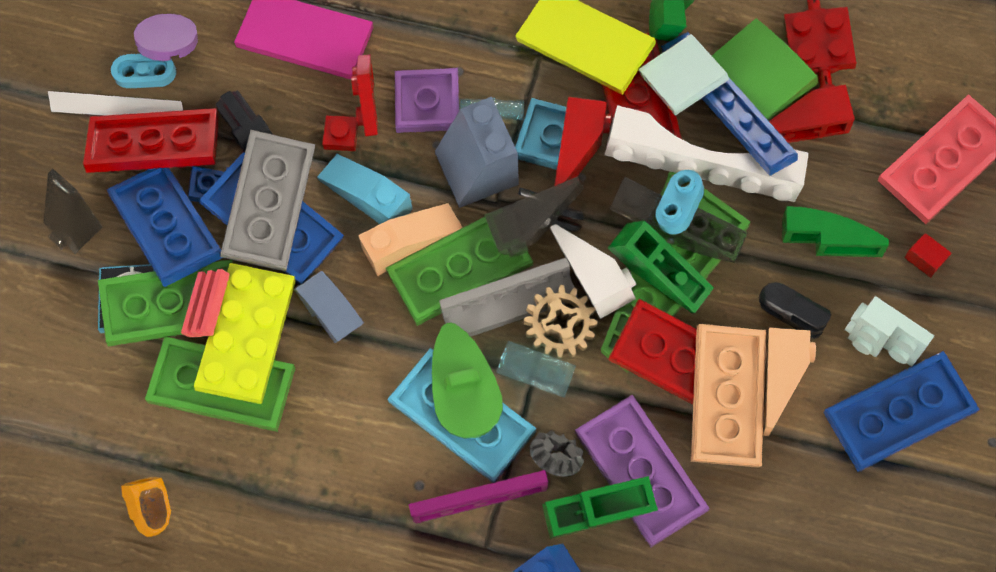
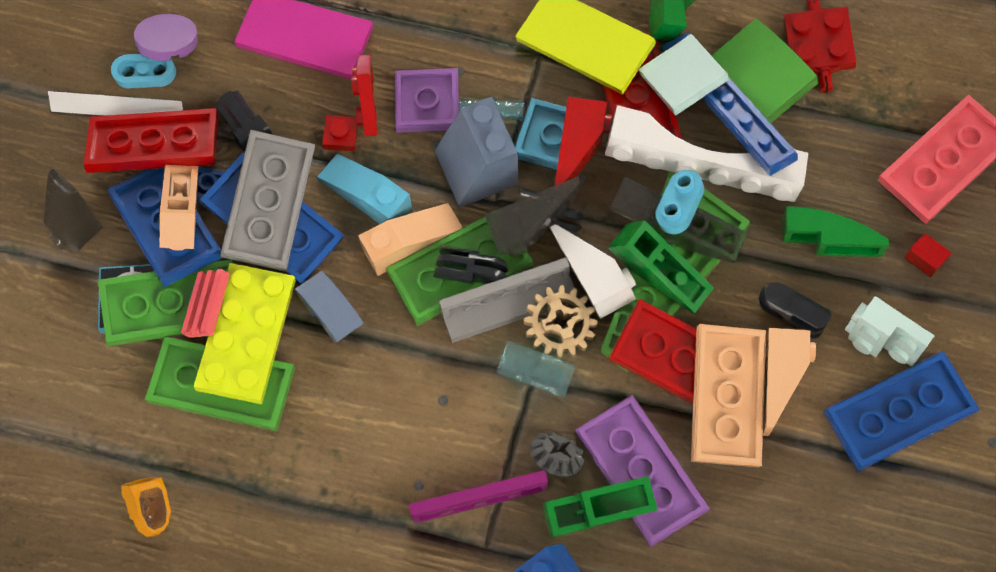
medium azure tile [388,348,536,483] -> none
bright green shield [432,323,503,439] -> none
red slope [769,84,855,143] -> none
none -> light nougat slope [160,165,198,251]
none -> black arm [433,245,509,284]

